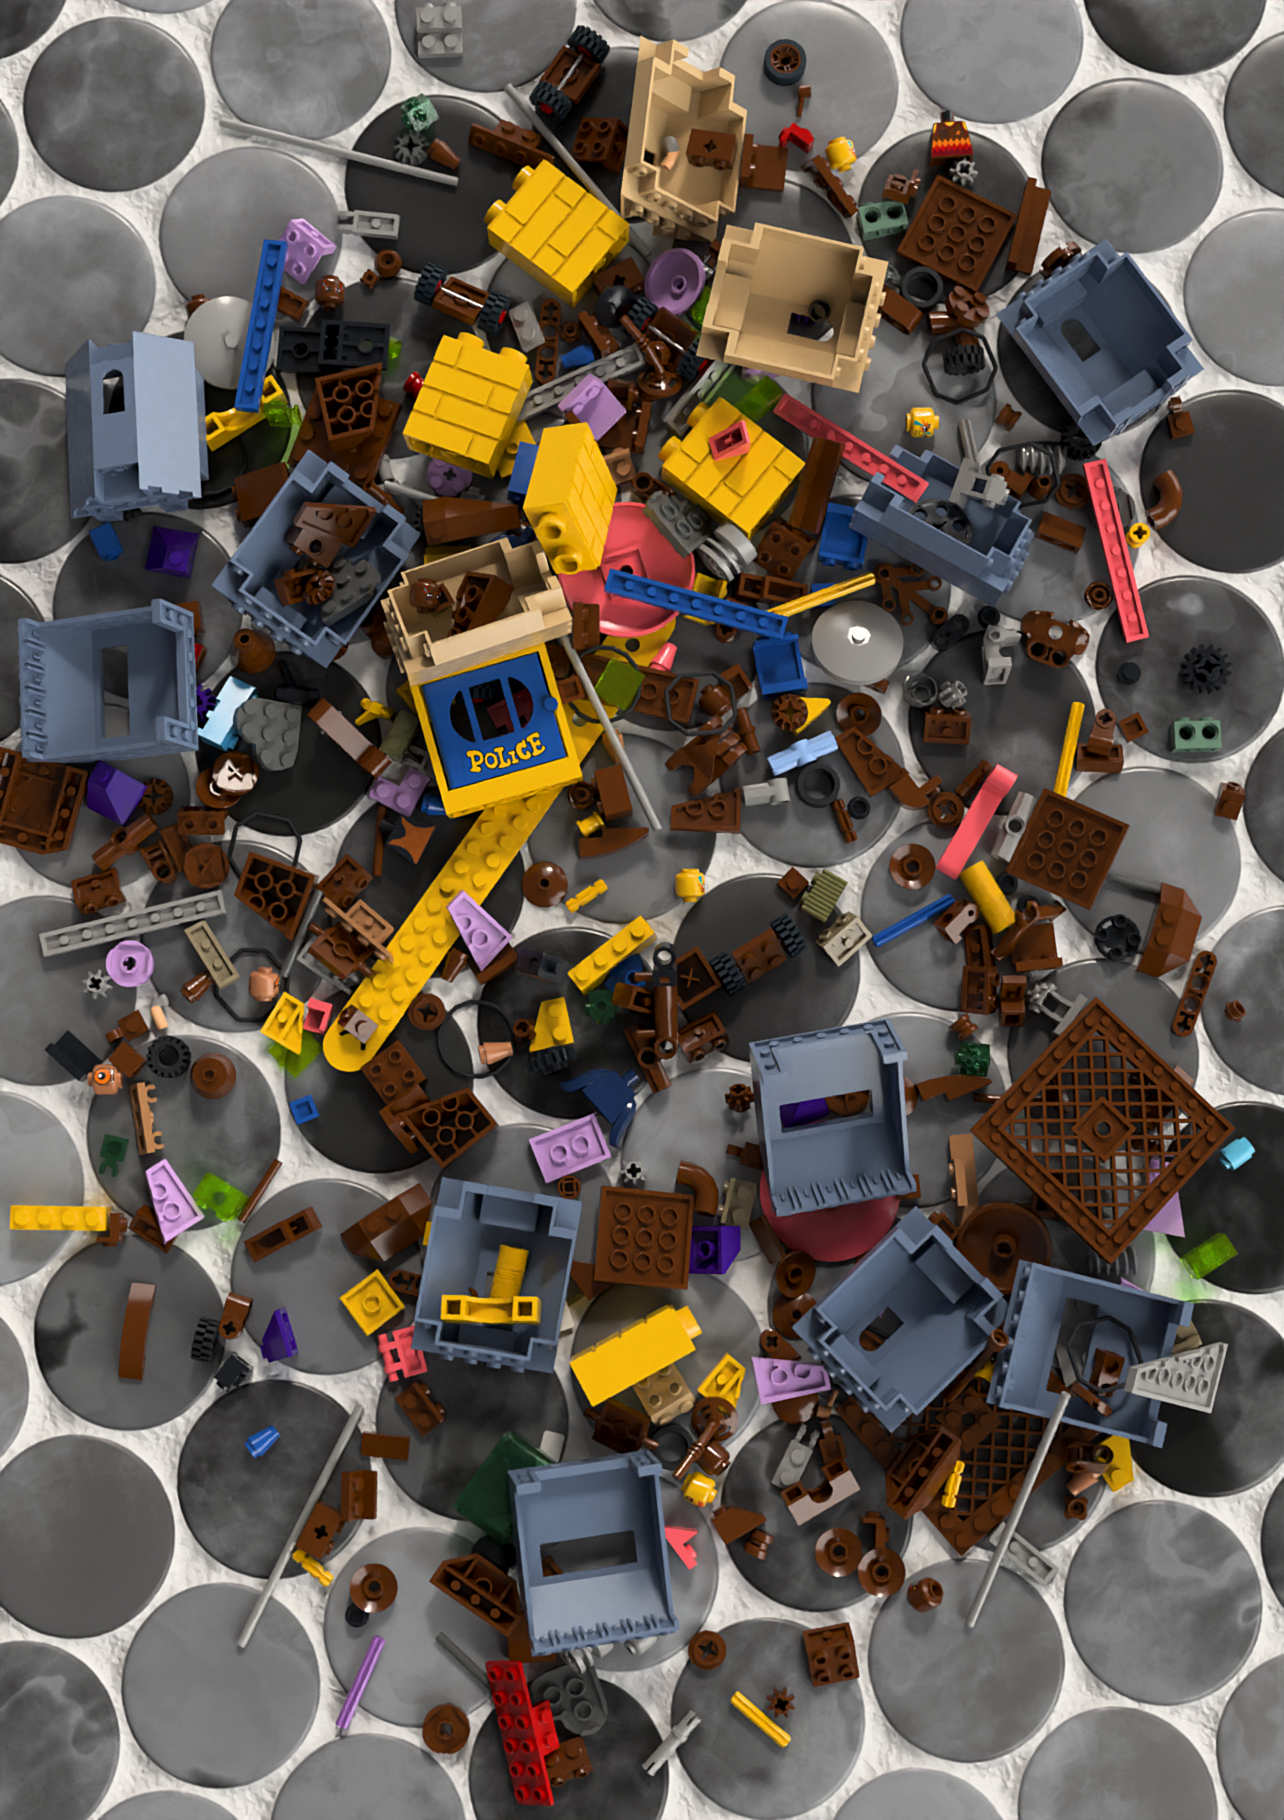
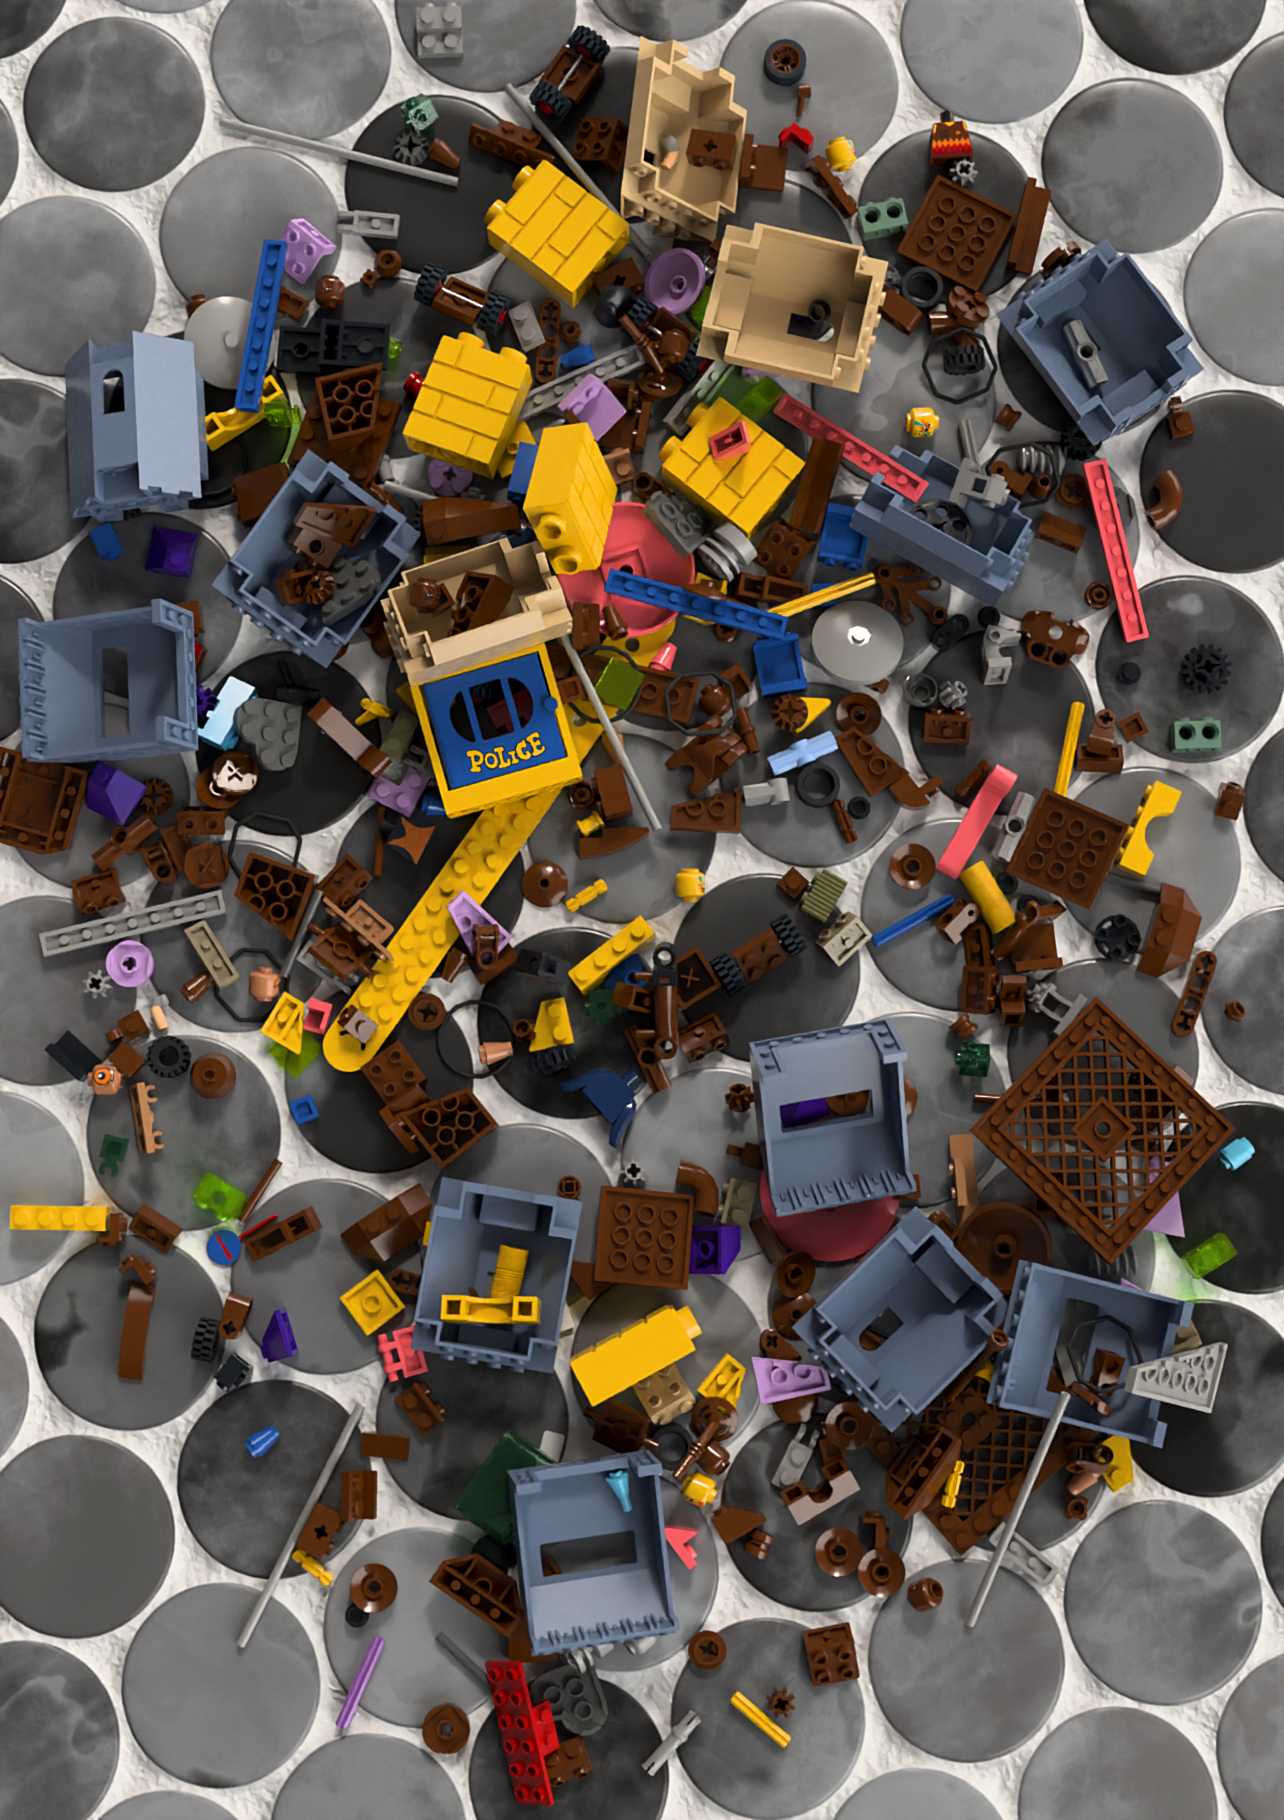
lavender wing [144,1159,205,1244] -> none
reddish brown cone [230,628,276,674] -> none
lavender plate [529,1113,611,1183] -> none
reddish brown bracket [578,310,620,359] -> none
medium nougat hand [816,1389,839,1419] -> none
reddish brown bracket [882,169,921,204] -> none
reddish brown slope [914,1075,992,1102] -> none
reddish brown gear [927,792,964,829] -> none
yellow bush [1125,522,1150,548] -> none
none -> reddish brown bracket [119,1255,158,1285]
none -> blue piece [207,1214,278,1265]
none -> reddish brown piece [472,924,499,970]
none -> reddish brown cone [602,605,629,641]
none -> medium azure cone [605,1468,632,1512]
none -> reddish brown head [657,329,690,365]
none -> reddish brown dish [682,579,728,601]
none -> reddish brown dish [825,1401,873,1450]
none -> light grey piece [1062,320,1109,390]
none -> yellow arch [1115,781,1182,878]

